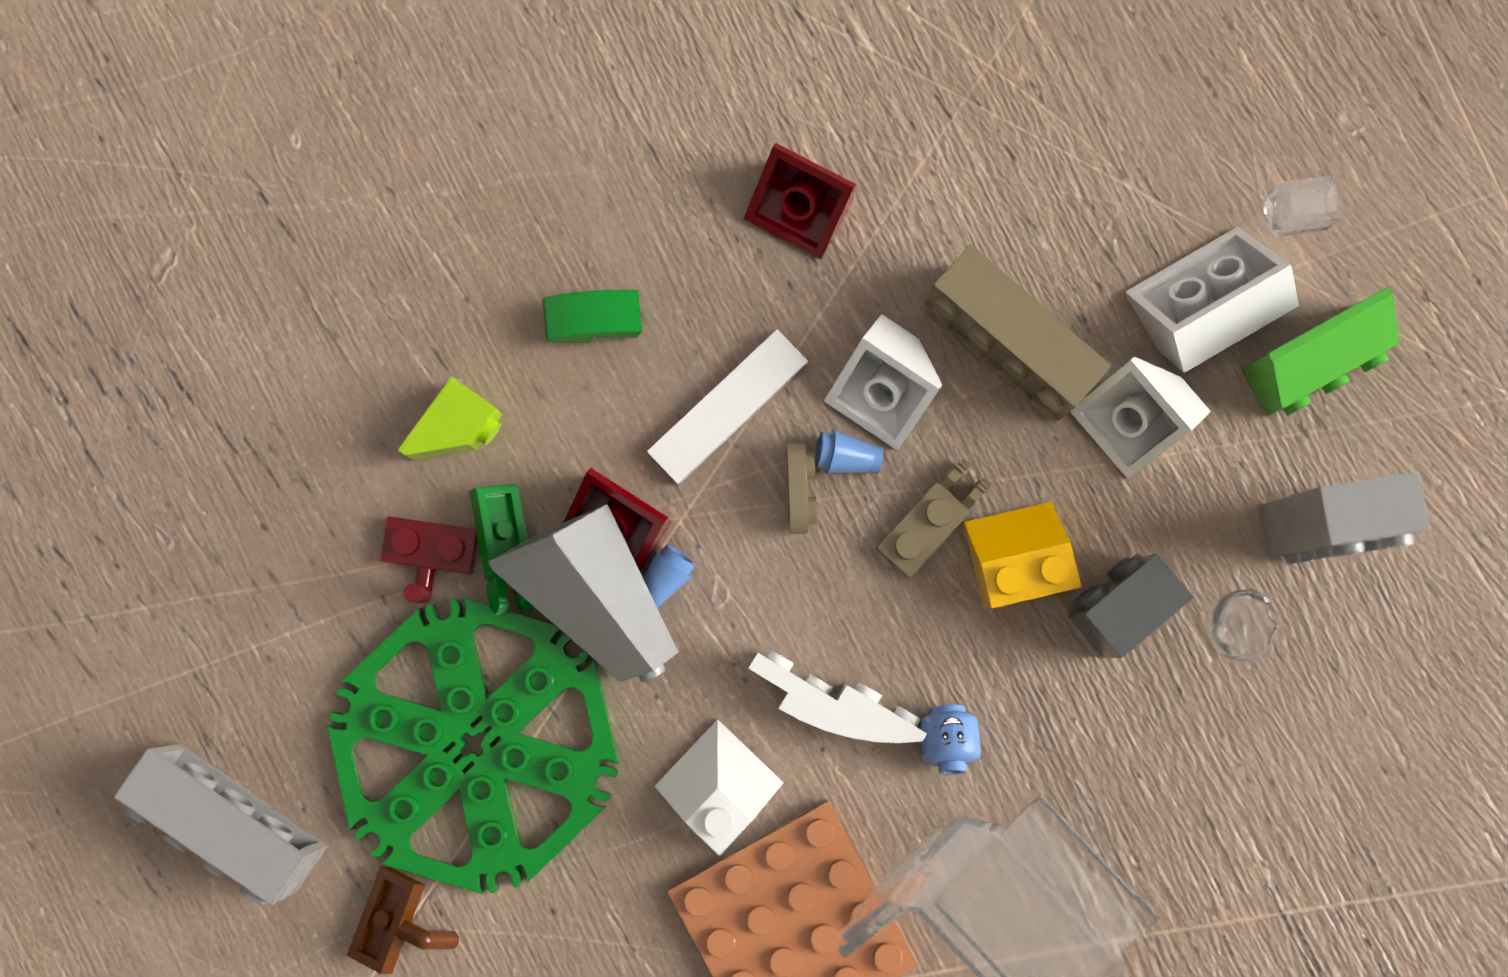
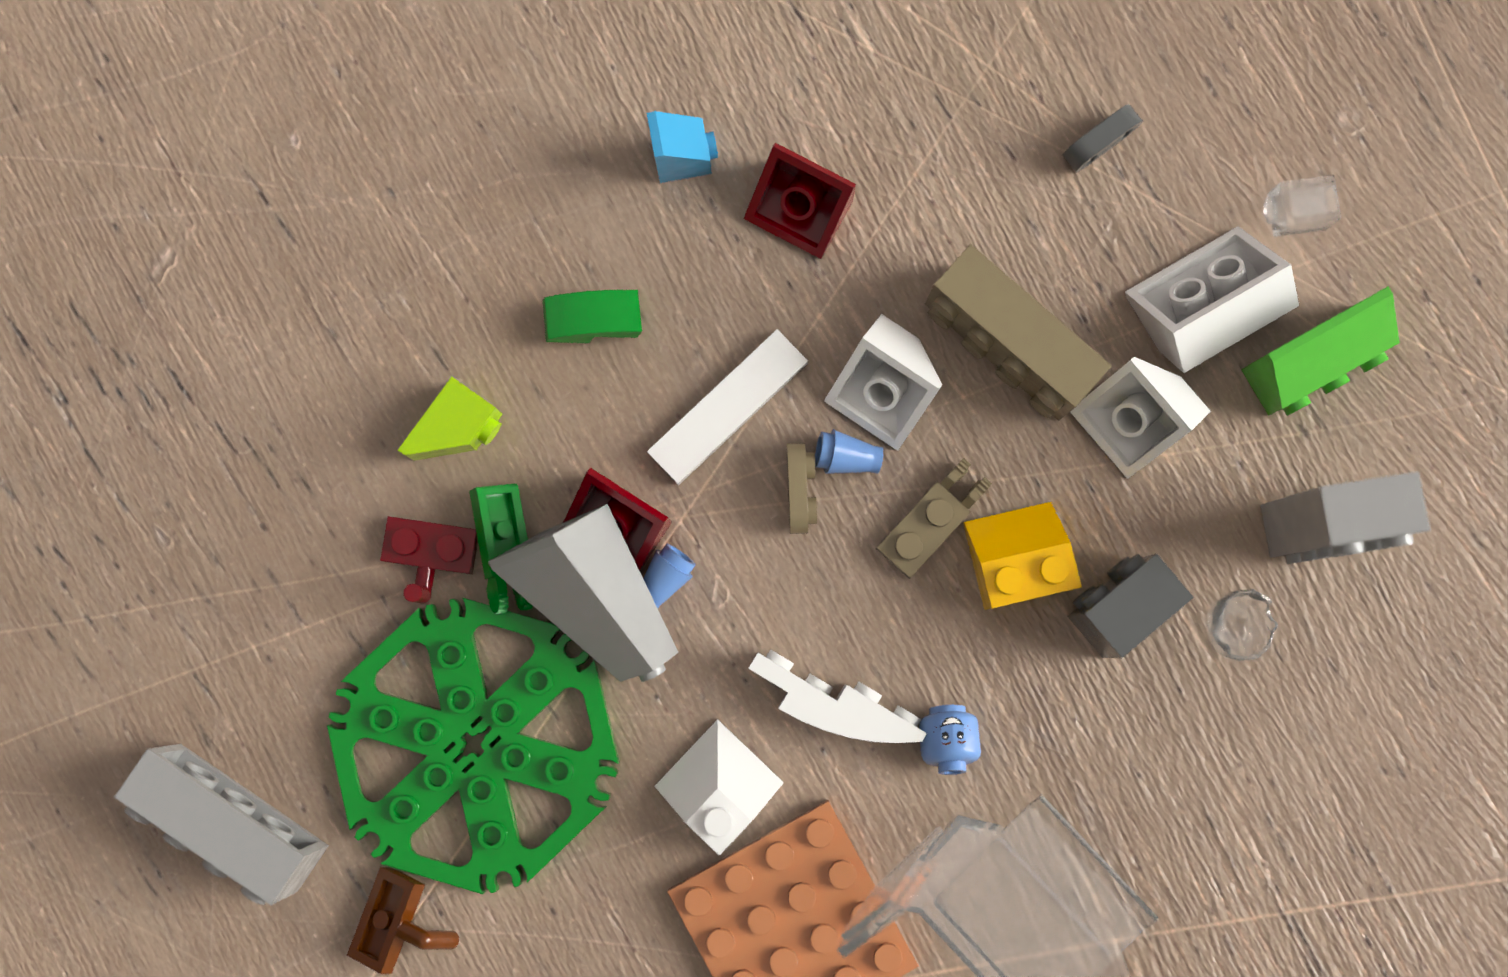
none -> slope [647,111,718,183]
none -> dark grey beam [1062,104,1143,173]

